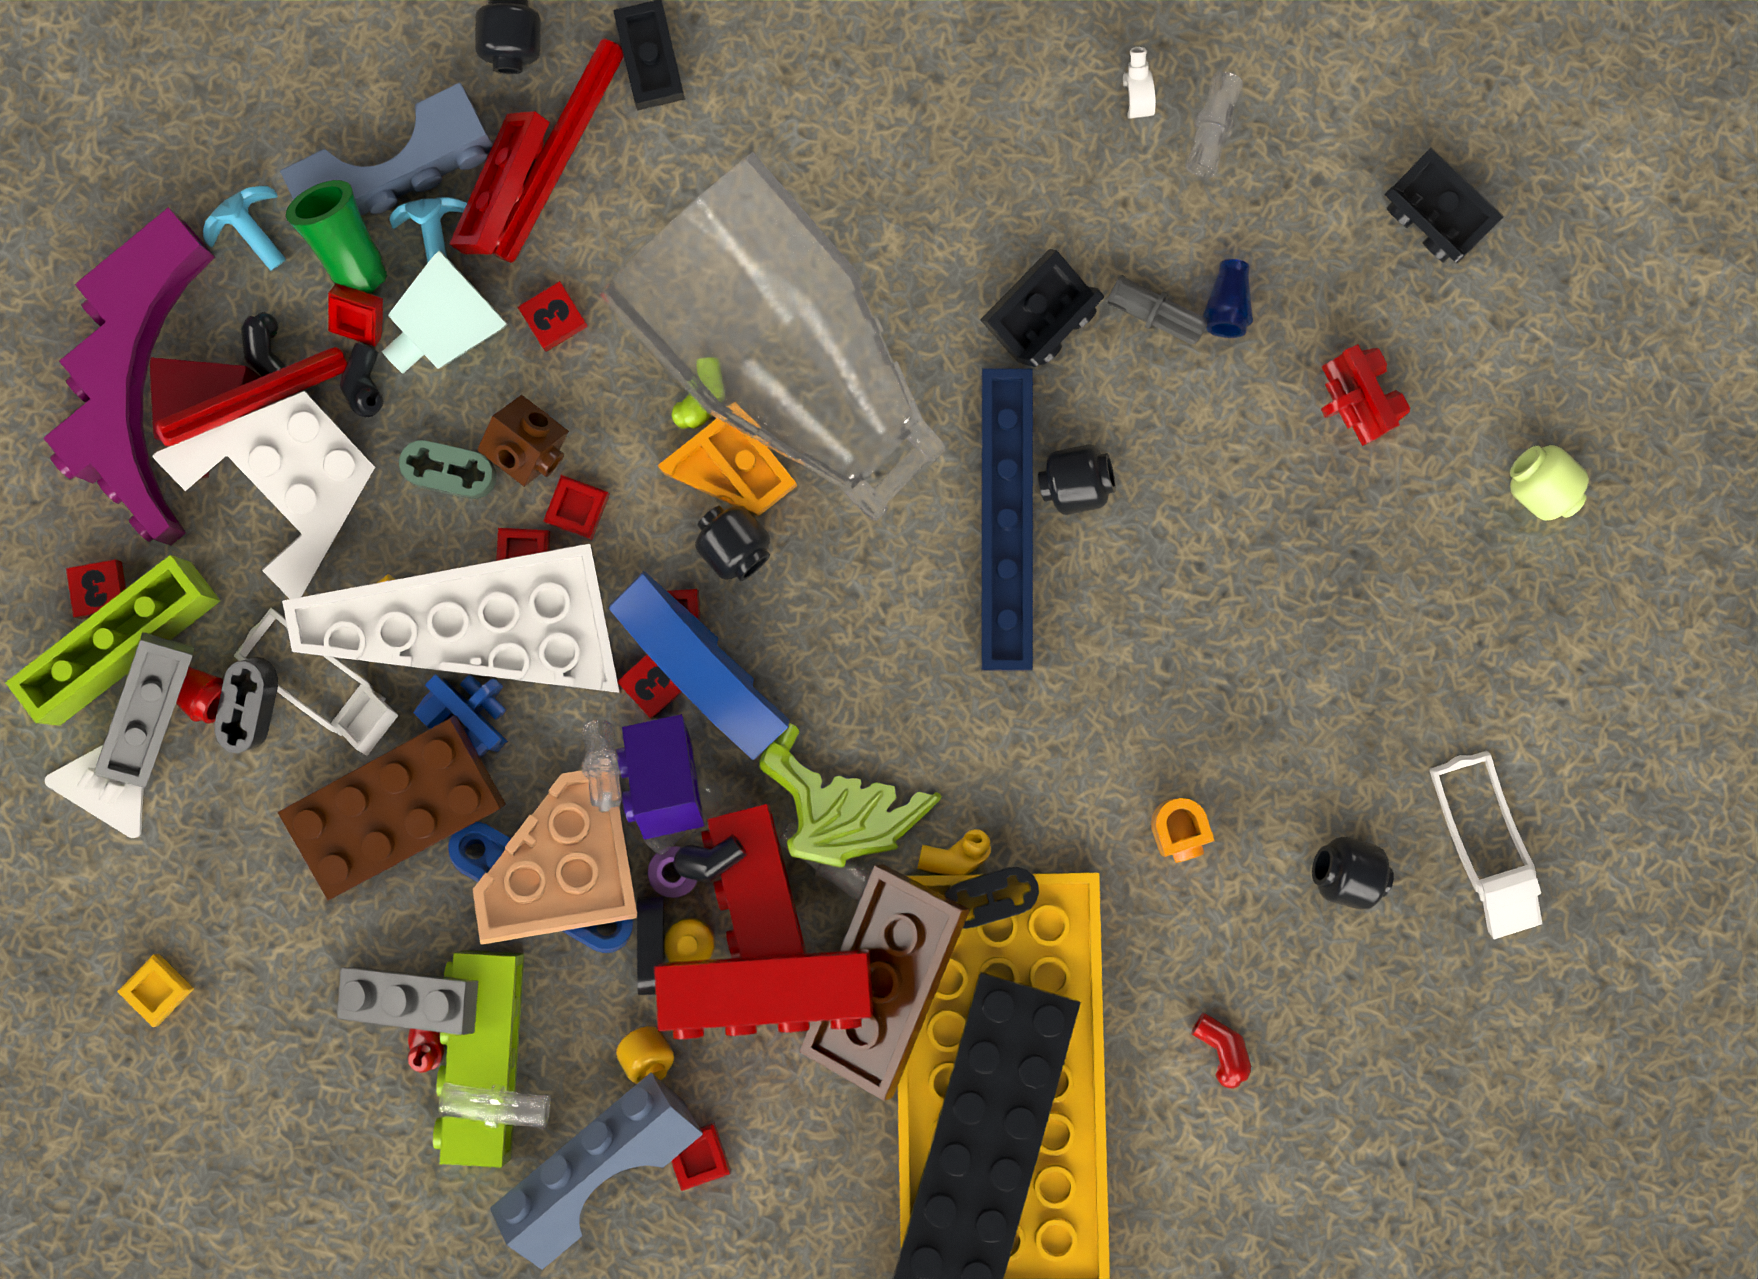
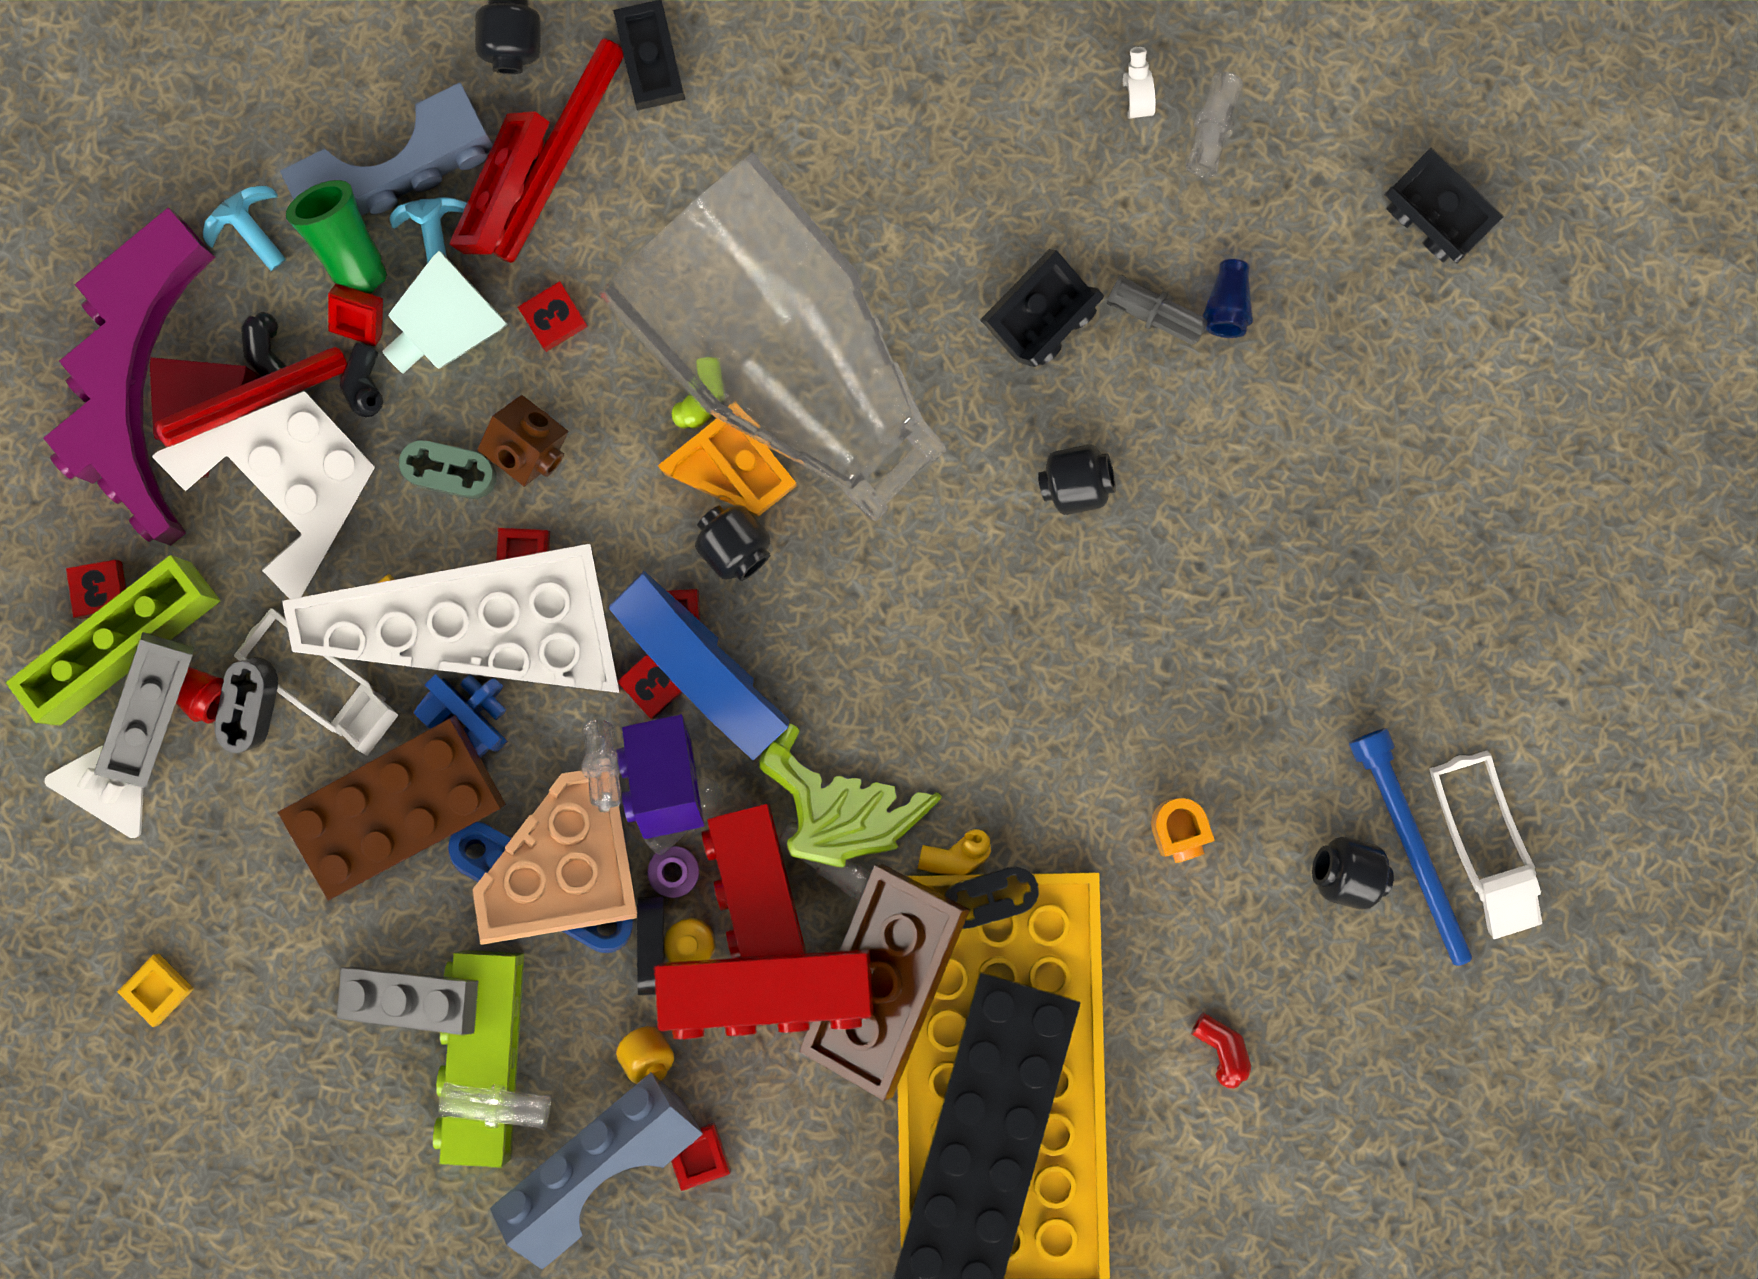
red arm [408,1028,444,1073] -> none
red tile [543,475,610,540] -> none
black arm [674,834,747,883] -> none
dark blue plate [981,368,1033,671] -> none
red hips [1321,344,1410,446] -> none
yellowish green head [1510,445,1589,521] -> none
none -> blue piece [1349,728,1472,966]

